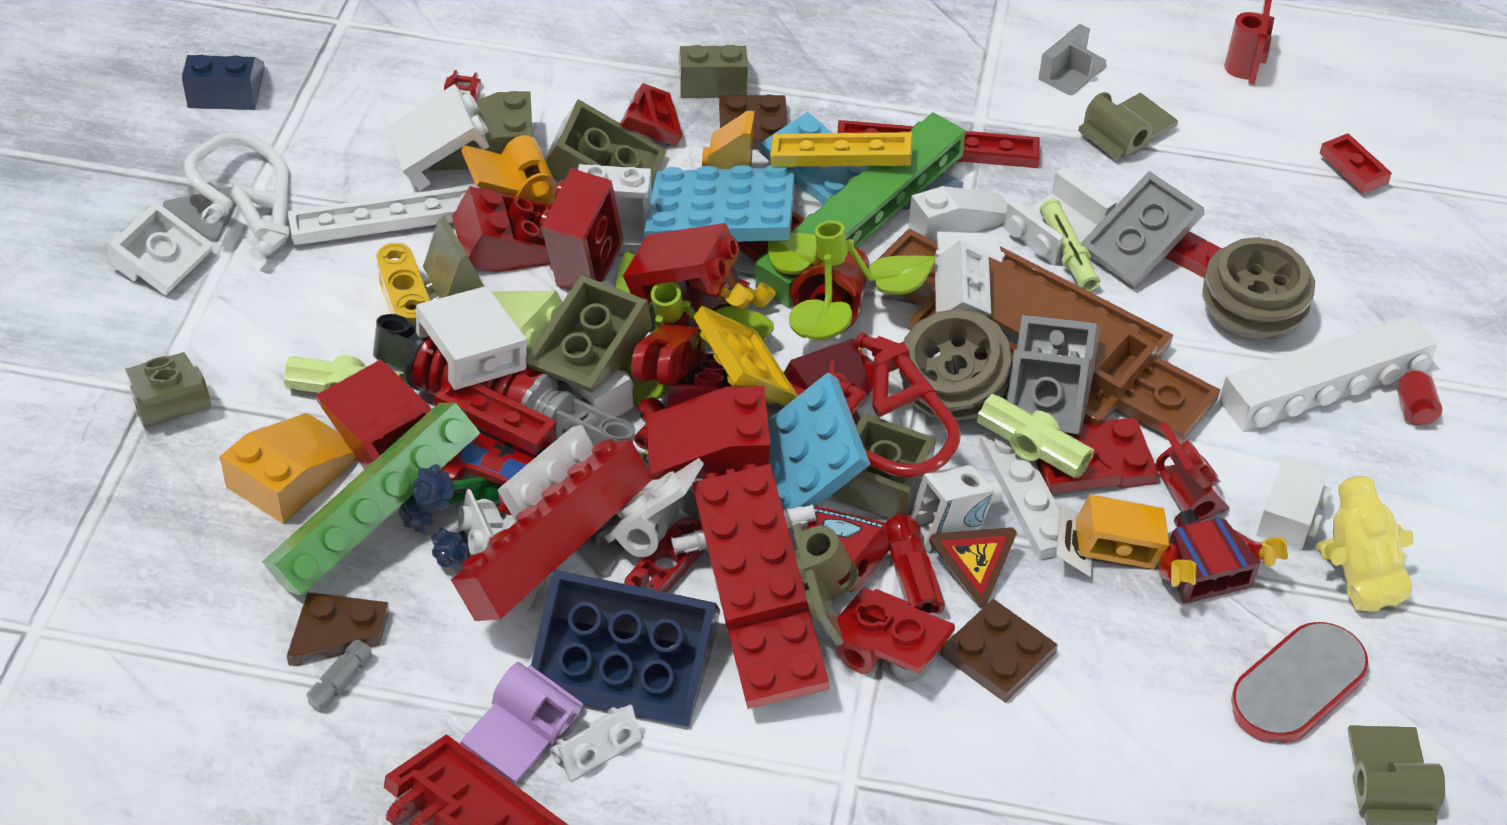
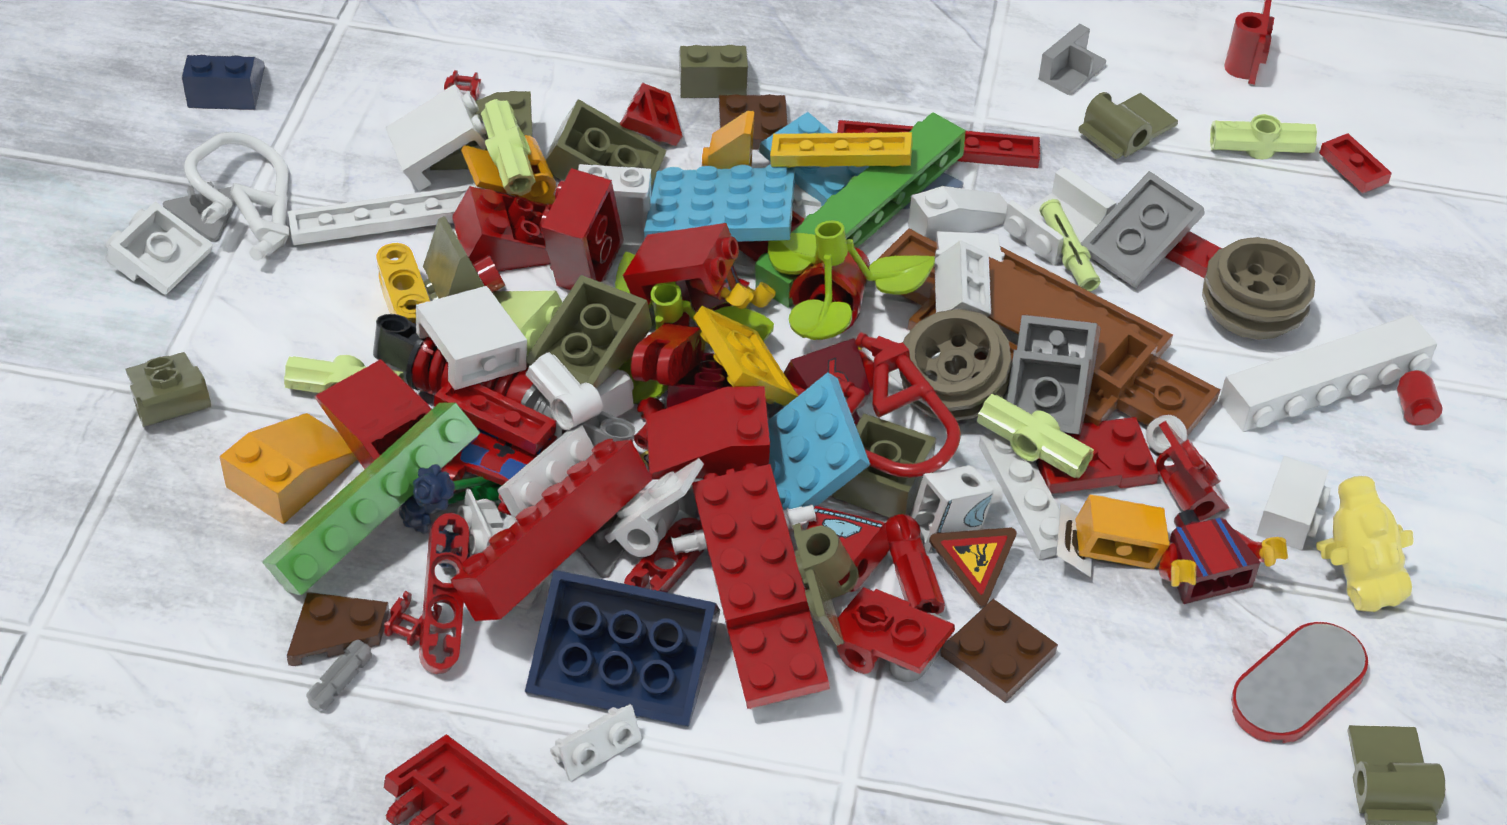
lavender piece [460,662,583,785] -> none
none -> red piece [384,591,442,646]
none -> red beam [419,513,469,674]
none -> red beam [472,255,506,293]
none -> yellowish green piece [481,99,536,196]
none -> white piece [526,352,603,430]
none -> white tile [1146,415,1187,454]
none -> yellowish green piece [1210,114,1317,160]

